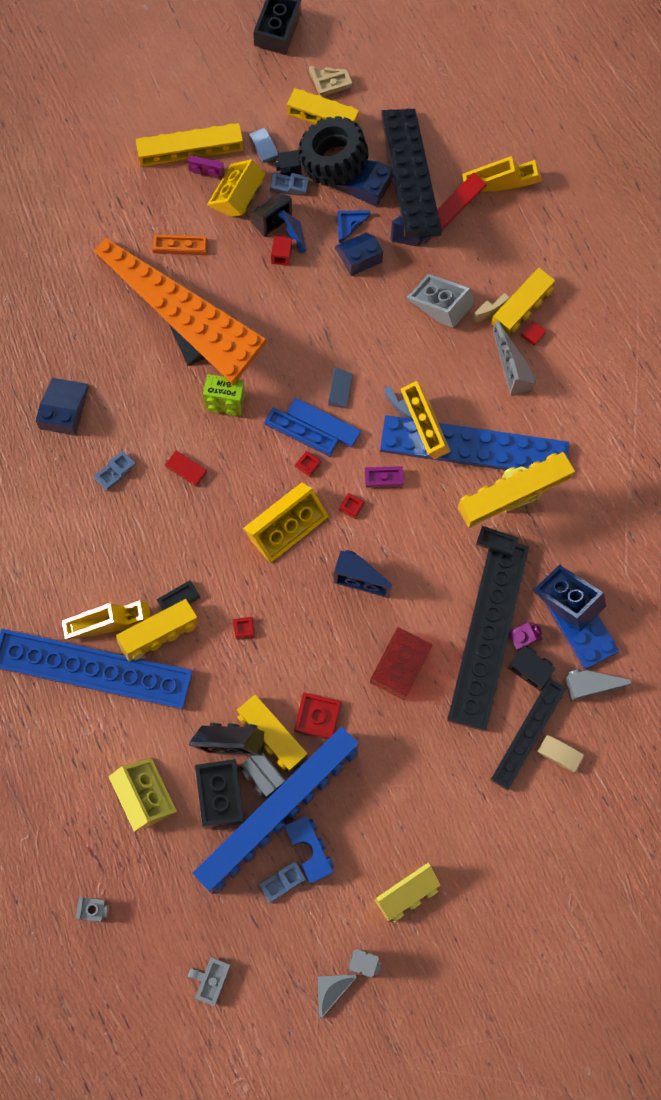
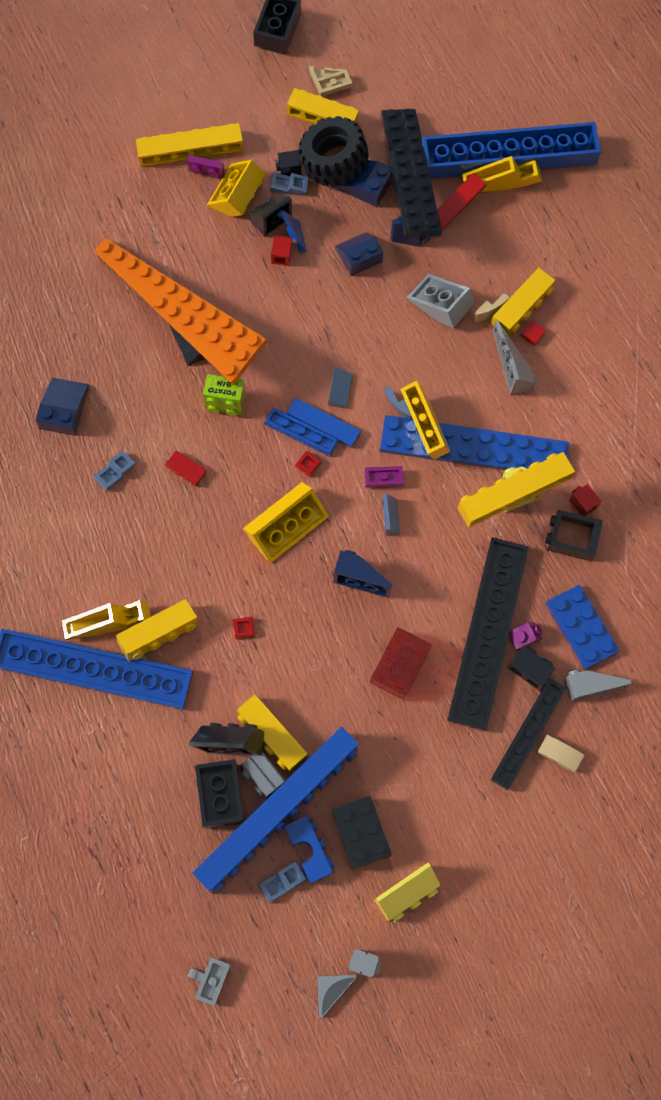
light grey brick [76,897,109,922] -> none
light yellow slope [109,758,177,832] -> none
orange tile [152,234,207,255] -> none
black tile [157,580,200,610] -> none
sand blue slope [249,128,278,163] -> none
red tile [294,692,342,740] -> none
blue tile [337,210,370,243] -> none
red tile [339,493,365,519] -> none
black tile [476,526,519,557] -> none
dark blue slope [533,565,606,632] -> none
none -> black brick [332,795,392,870]
none -> sand blue slope [382,493,400,536]
none -> blue brick [422,122,601,178]
none -> black window [545,510,603,562]
none -> red brick [569,484,602,516]

